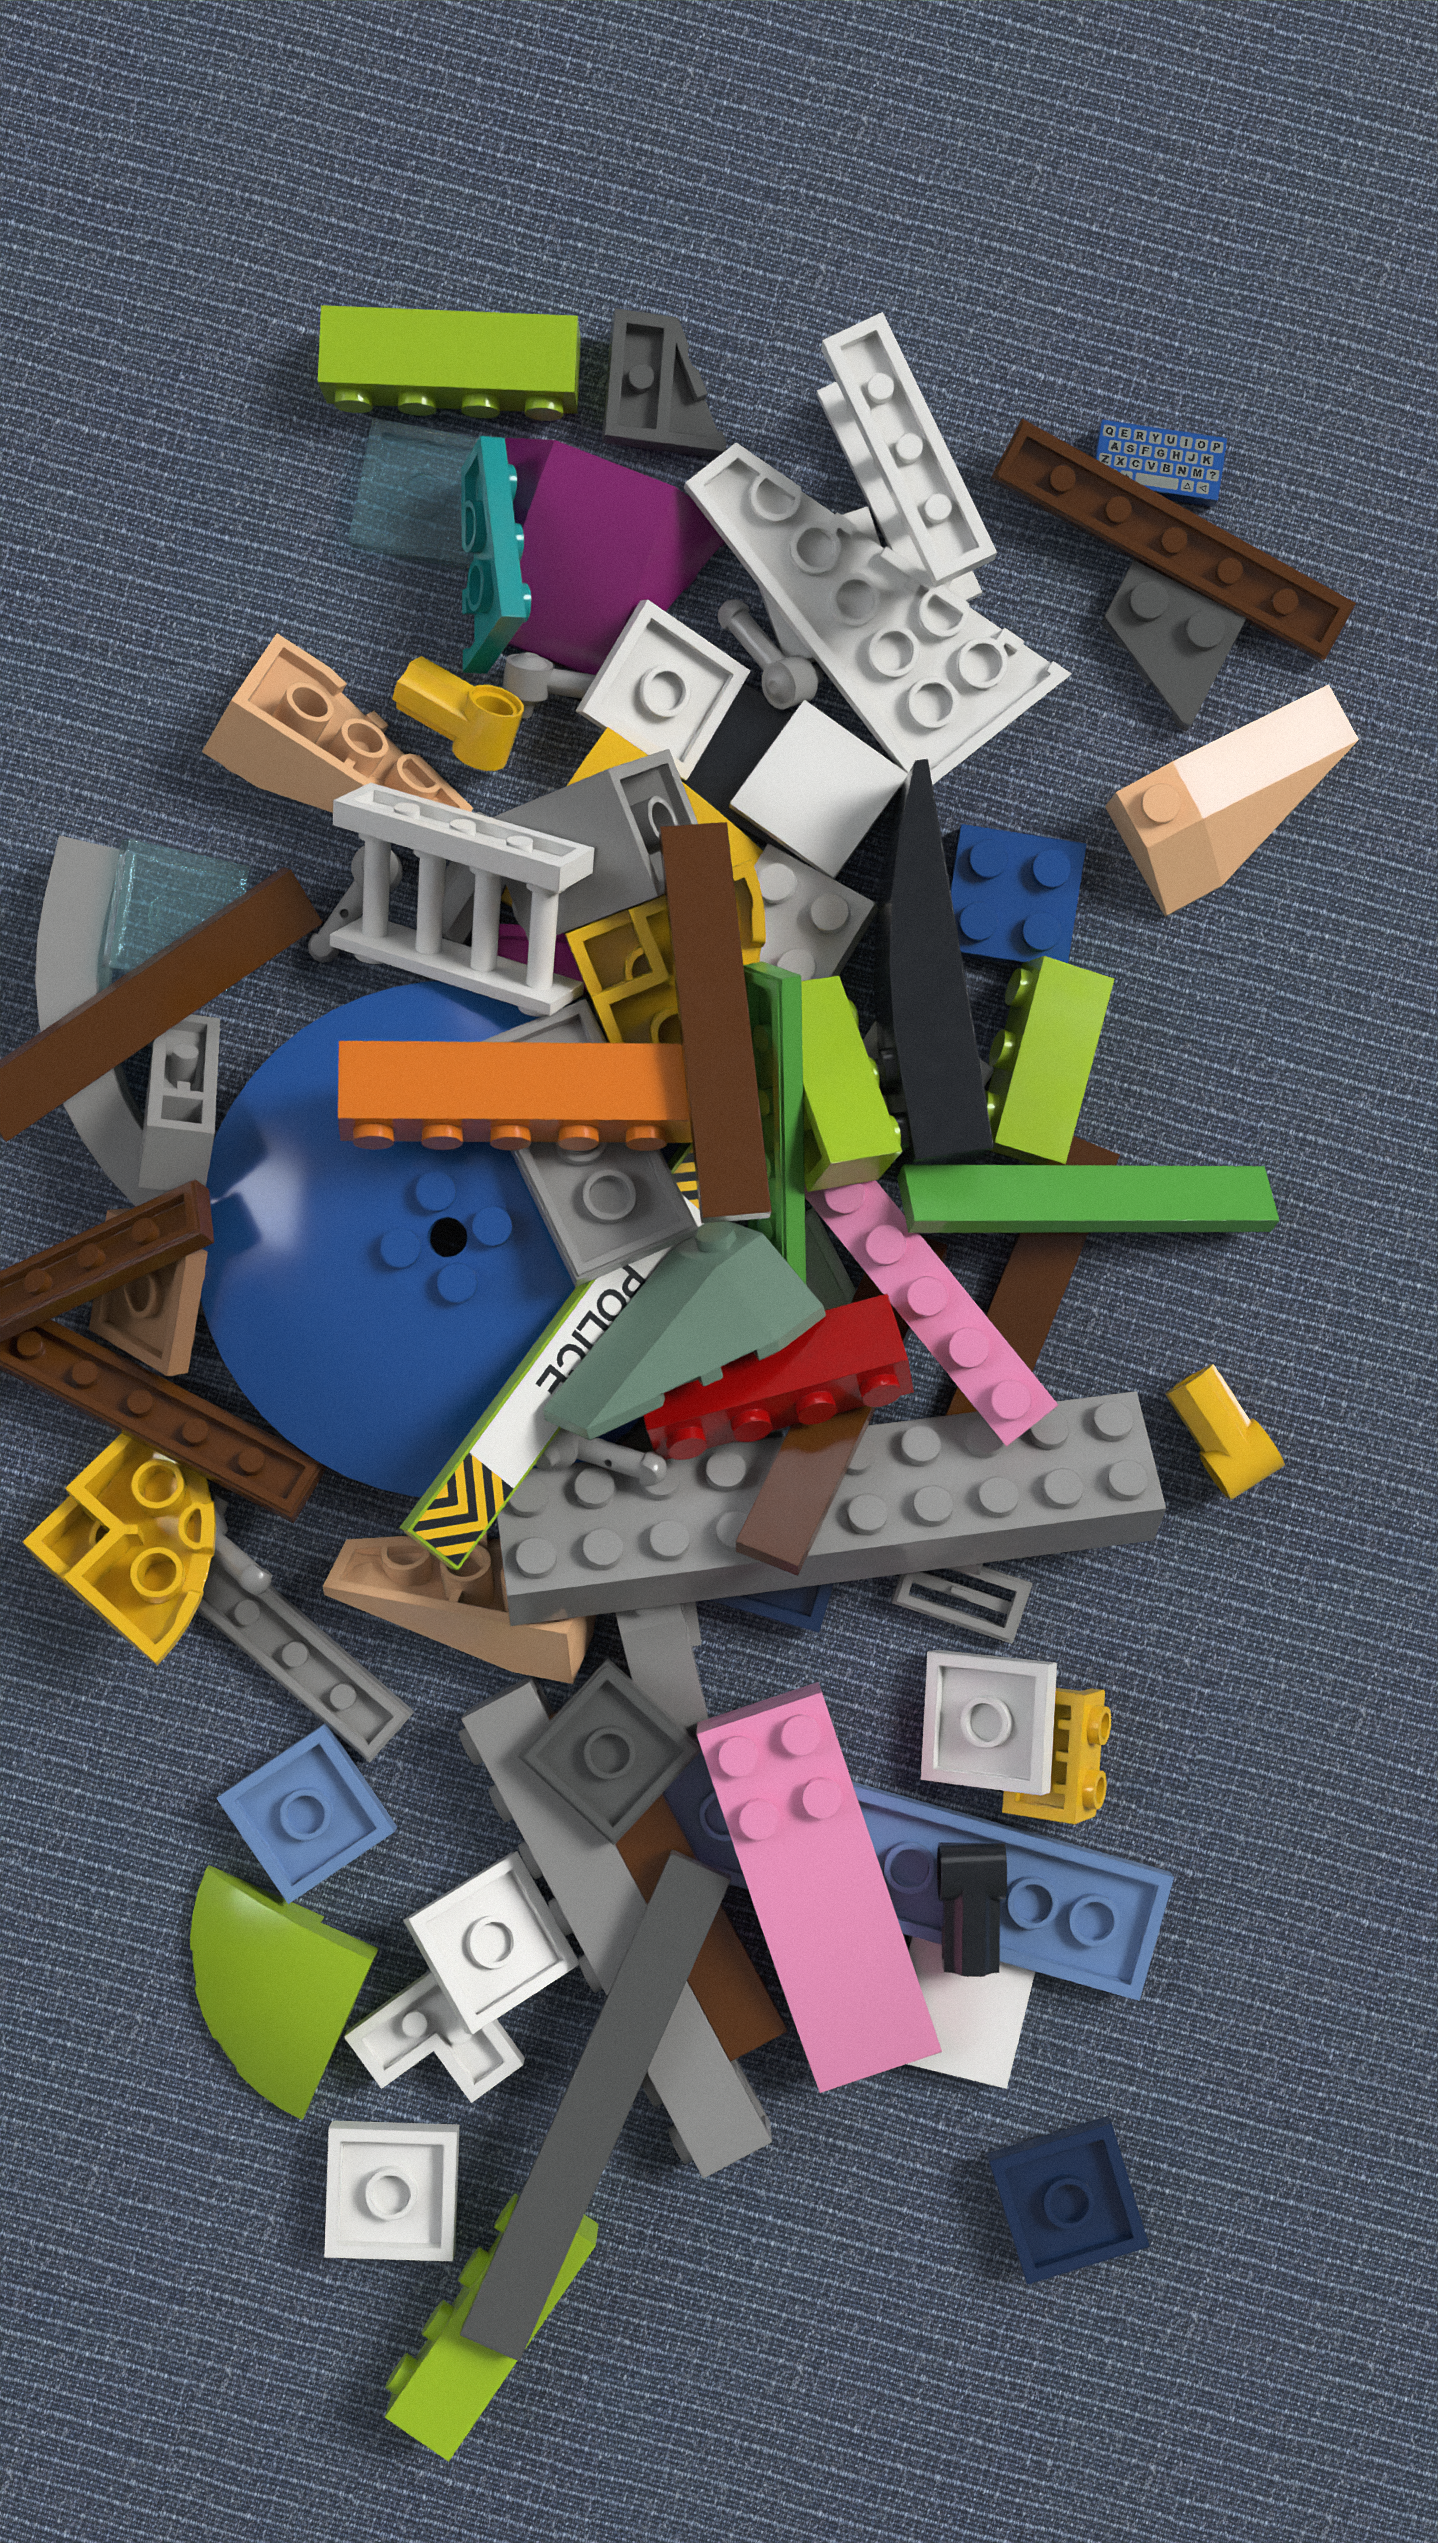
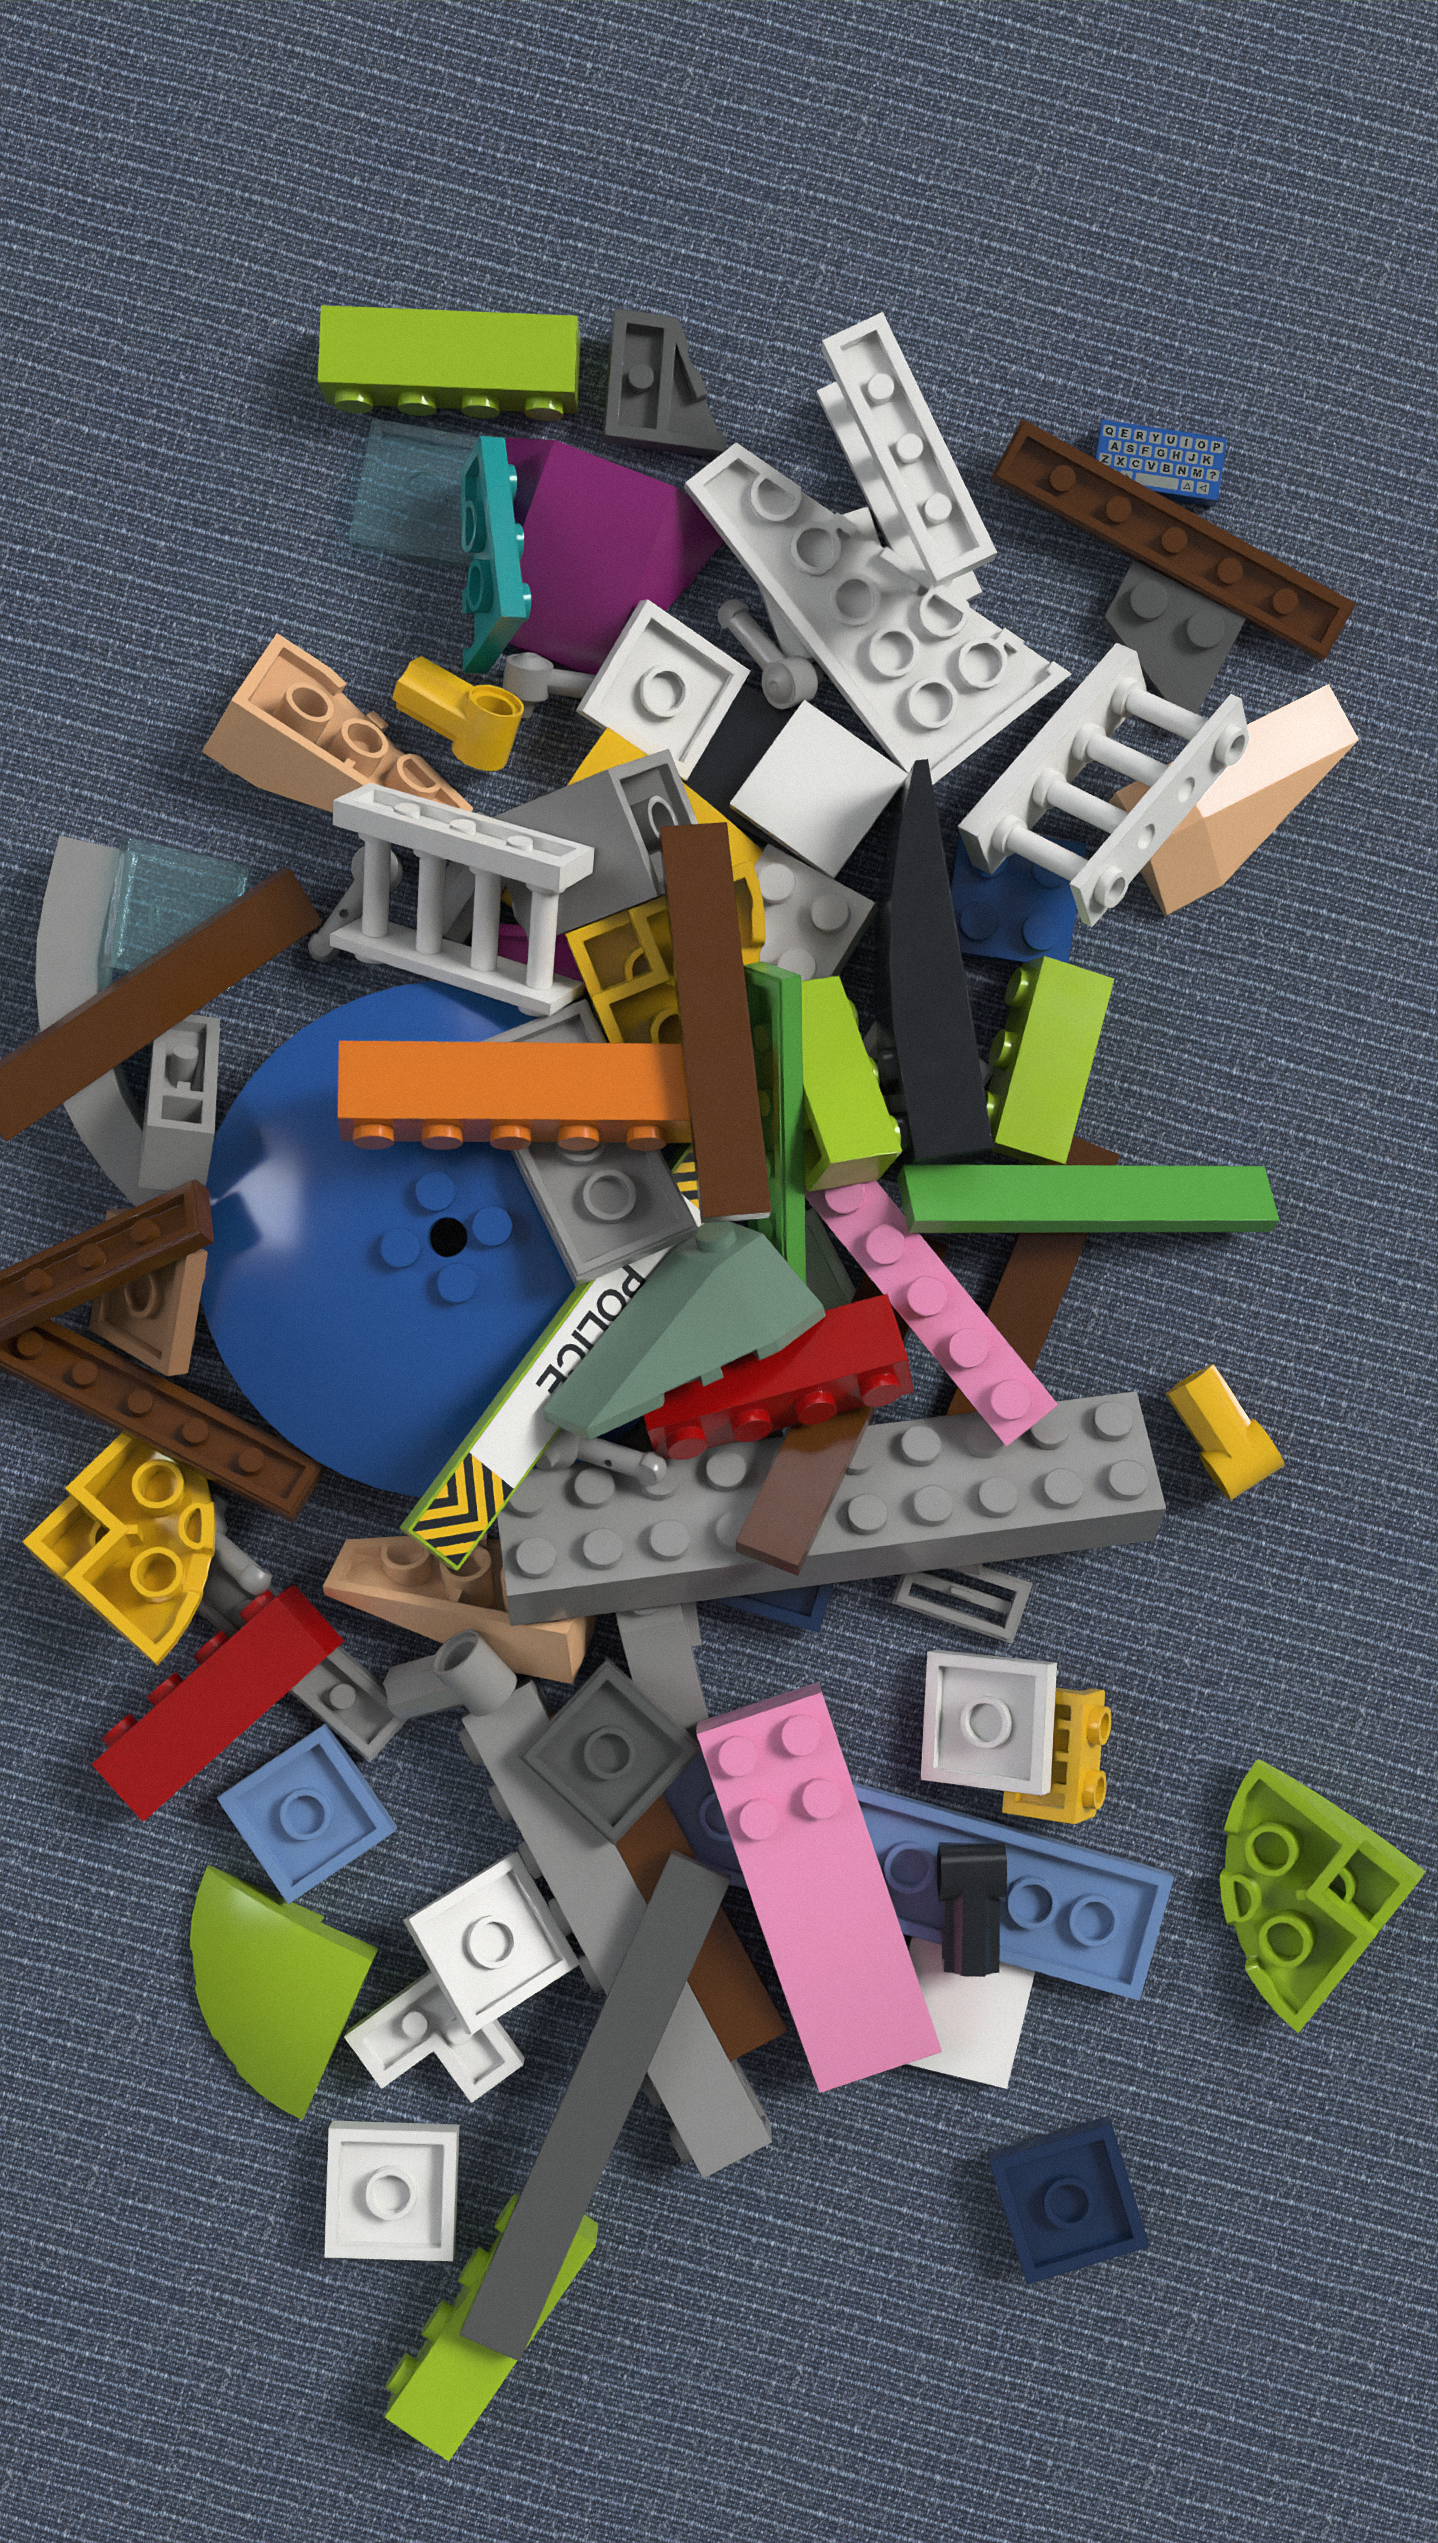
none -> red brick [91,1584,344,1822]
none -> light grey piece [383,1630,517,1720]
none -> white fence [958,643,1250,927]
none -> lime brick [1220,1759,1426,2033]

